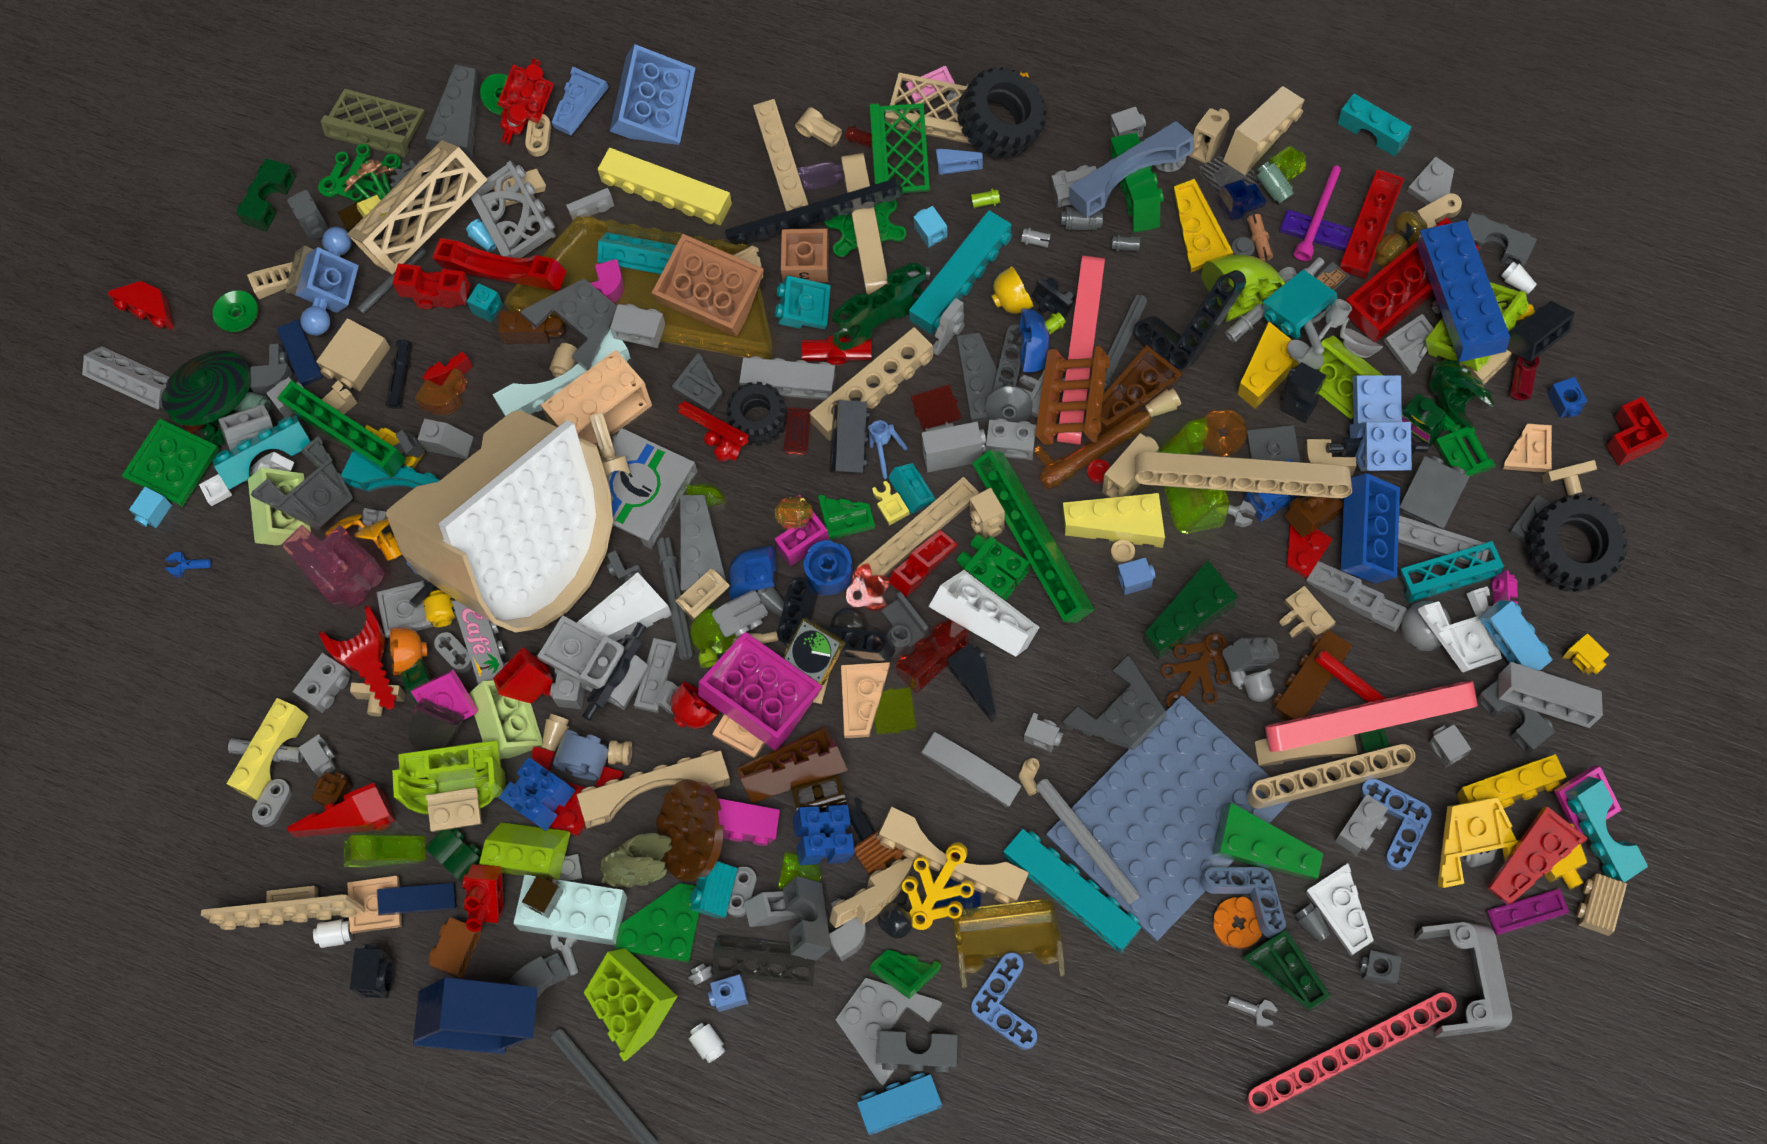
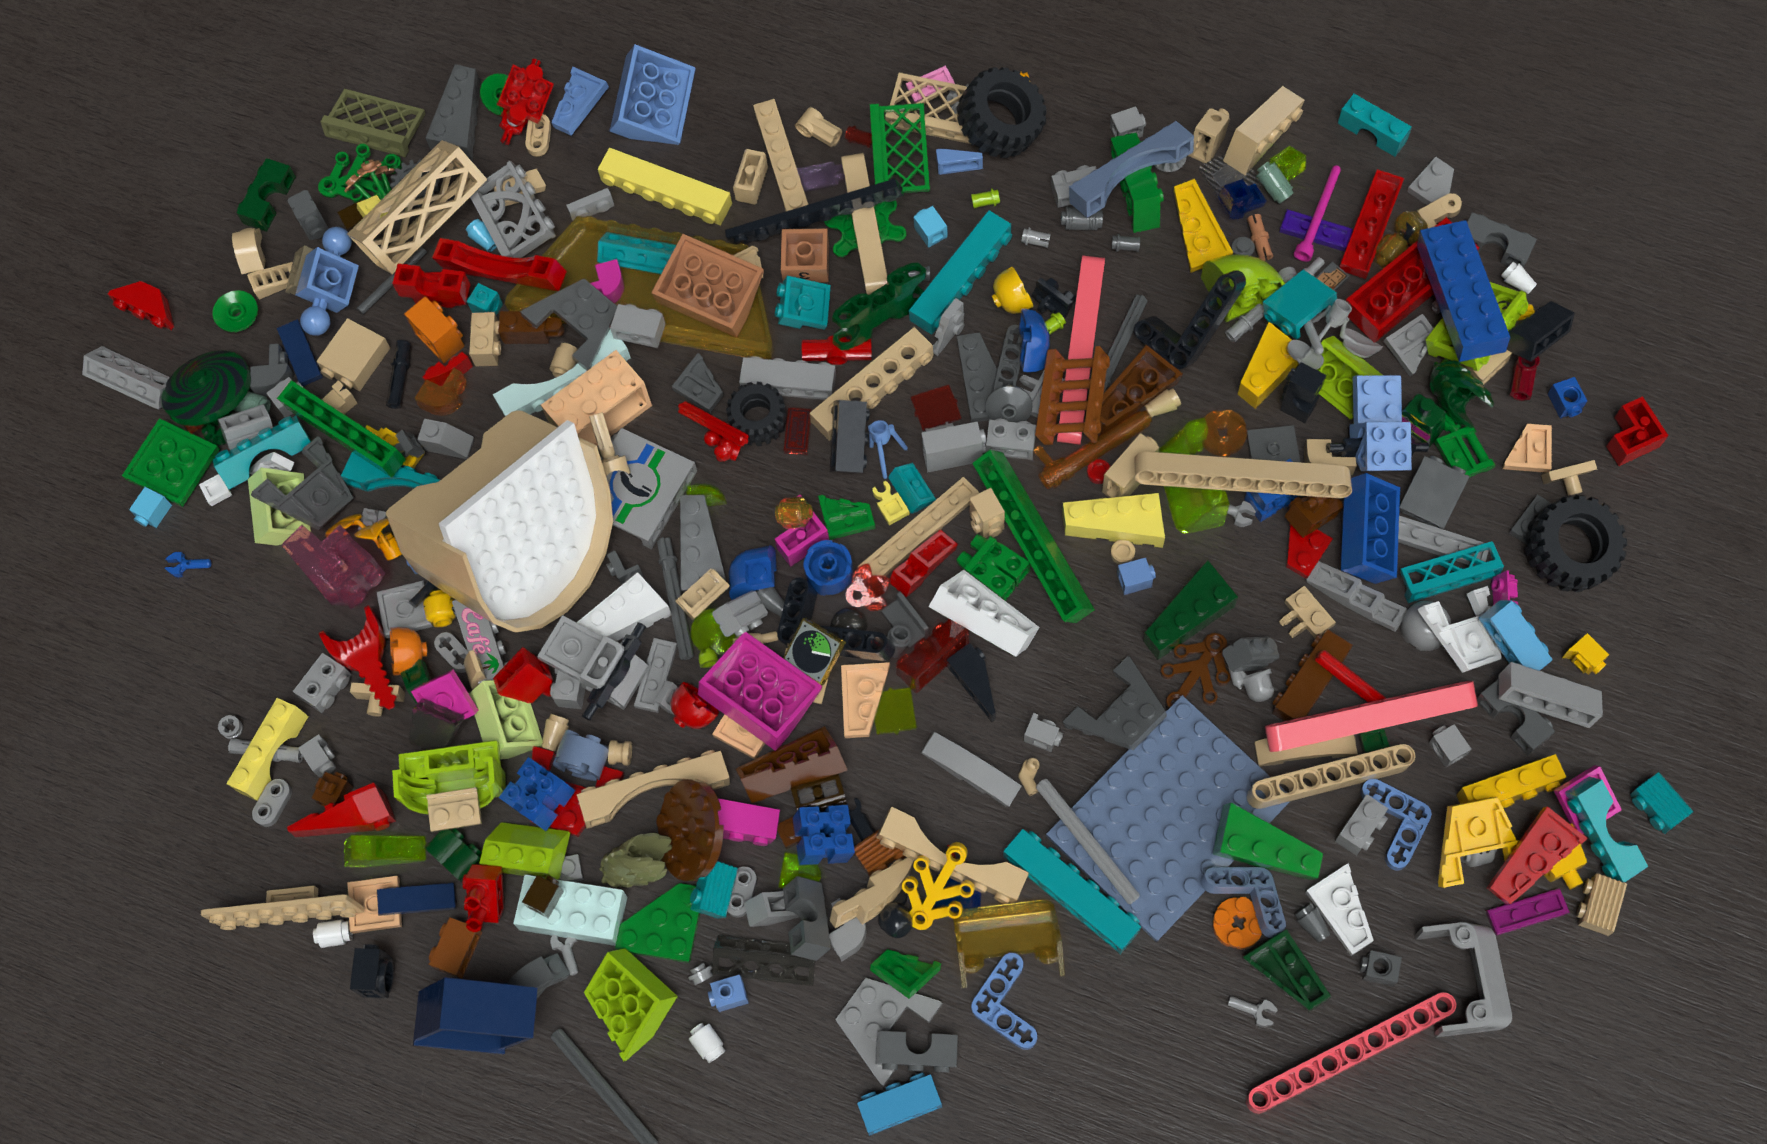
none -> light grey bush [218,715,243,739]
none -> tan brick [232,228,266,274]
none -> orange brick [404,296,464,363]
none -> tan slope [464,650,487,690]
none -> tan brick [469,312,501,366]
none -> tan brick [733,149,768,205]
none -> reddish brown plate [777,817,801,849]
none -> teal brick [1630,772,1694,834]

